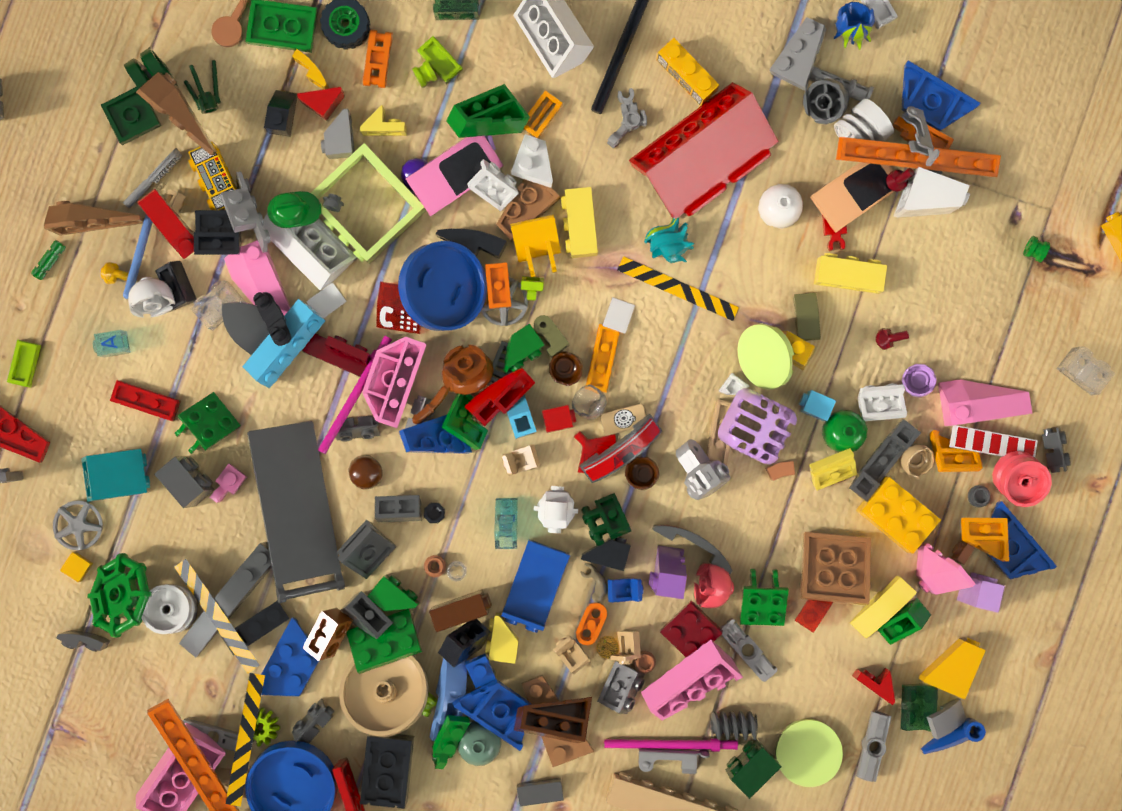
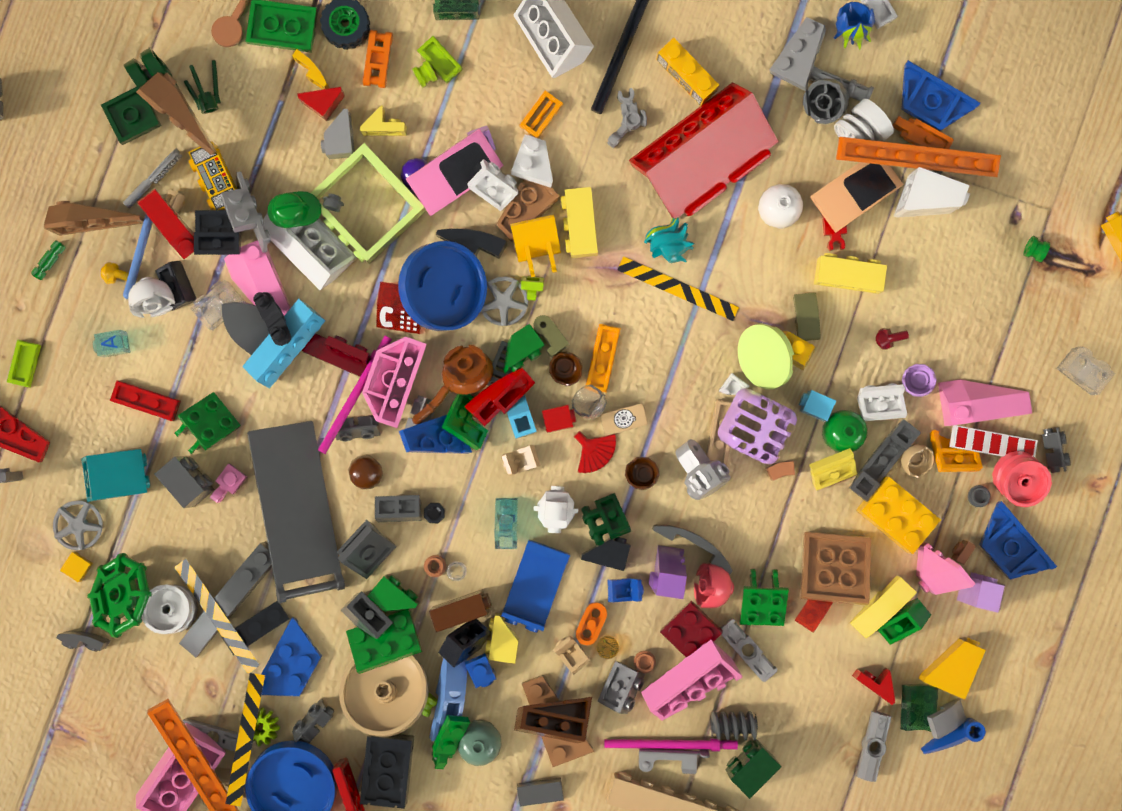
black slope [264,90,298,137] -> none
dark orange brick [303,608,353,661] -> none
white sticker [306,282,347,319] -> none
green wedge [446,84,530,138] -> none
blue wing [453,679,531,751] -> none
orange plate [485,262,511,309] -> none
slope [579,414,662,483] -> none
dark tan piece [581,563,608,603] -> none
white sticker [603,297,635,334] -> none
tan bracket [610,630,641,664] -> none
yellowish green tile [775,719,843,787] -> none
dark red plate [886,168,915,192] -> none
light grey piece [902,106,940,166] -> none
light orange wing [961,518,1009,562] -> none

